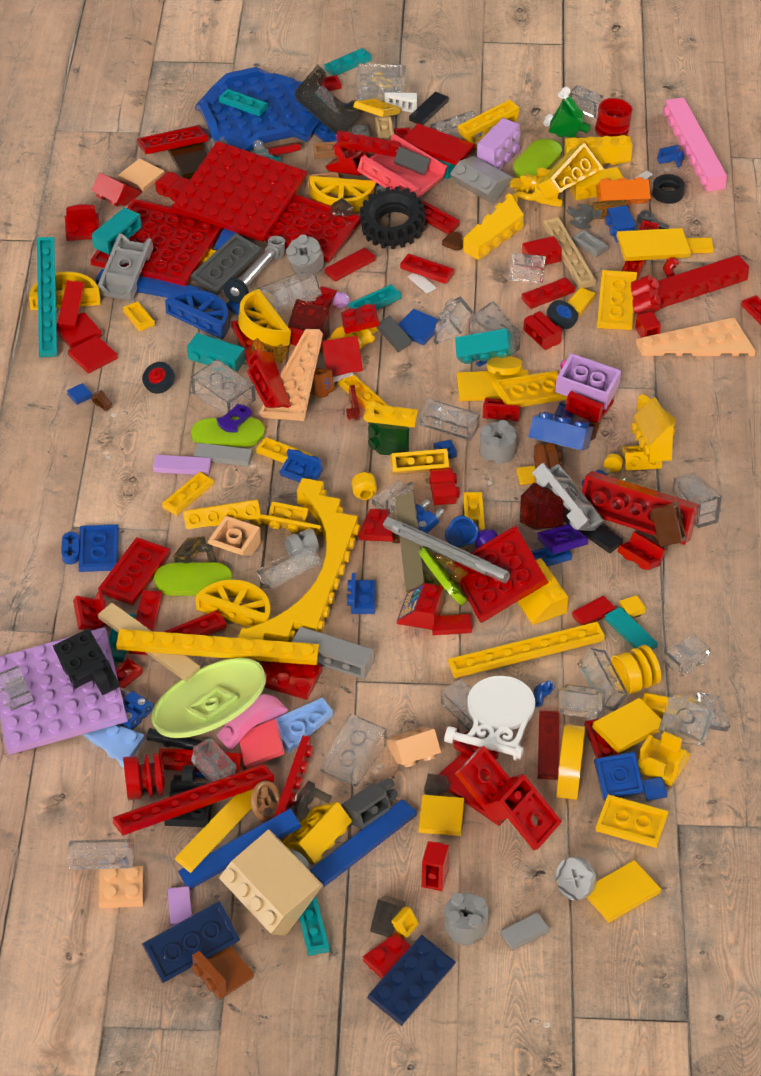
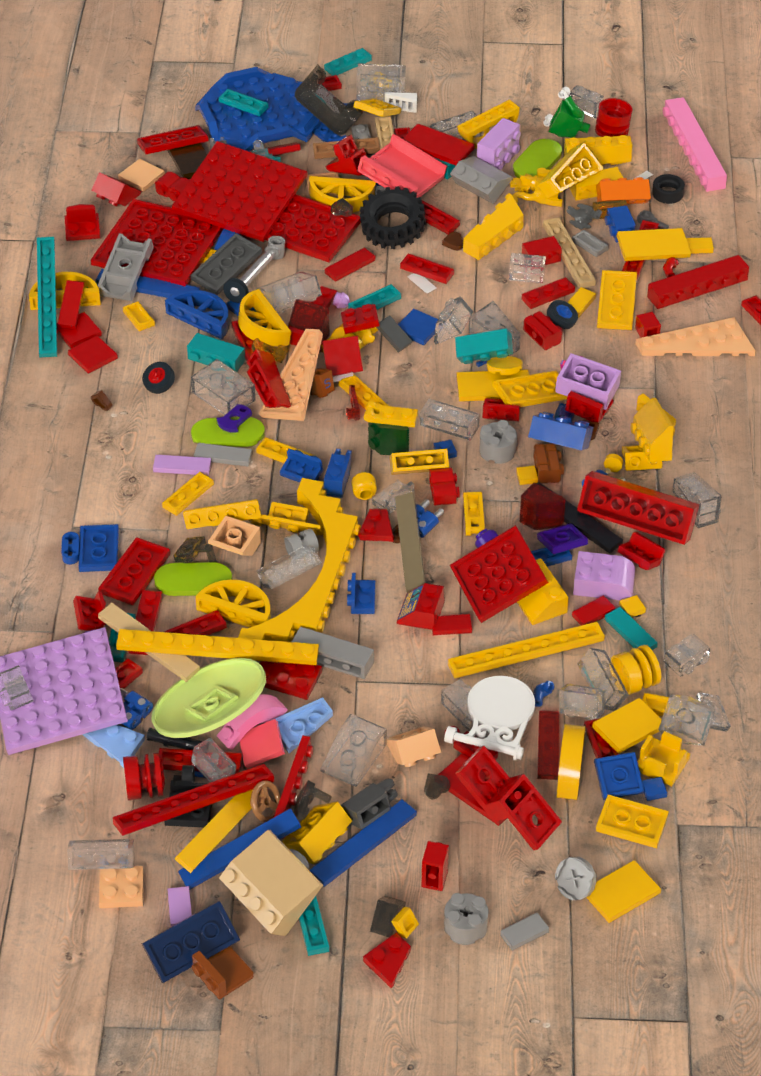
black plate [53,628,121,695] -> none
blue tile [67,383,92,405] -> none
teal brick [92,207,141,255] -> none
light grey brick [286,235,324,276] -> none
red plate [336,131,401,157] -> none
dark blue plate [367,935,456,1026] -> none
light grey piece [383,517,510,583] -> none
dark grey tile [393,147,430,175] -> none
black tile [409,92,449,125] -> none
lime tile [418,547,467,606] -> none
yellow tile [418,795,464,836] -> none
clear yellow piece [433,552,468,583] -> none
blue hair [445,515,479,548] -> none
light grey piece [532,463,605,531] -> none
red brick [631,275,661,315] -> none
reddish brown brick [650,502,687,547] -> none
blue bracket [657,145,684,167] -> none
none -> blue hinge [324,448,352,498]
none -> lavender brick [573,551,635,600]

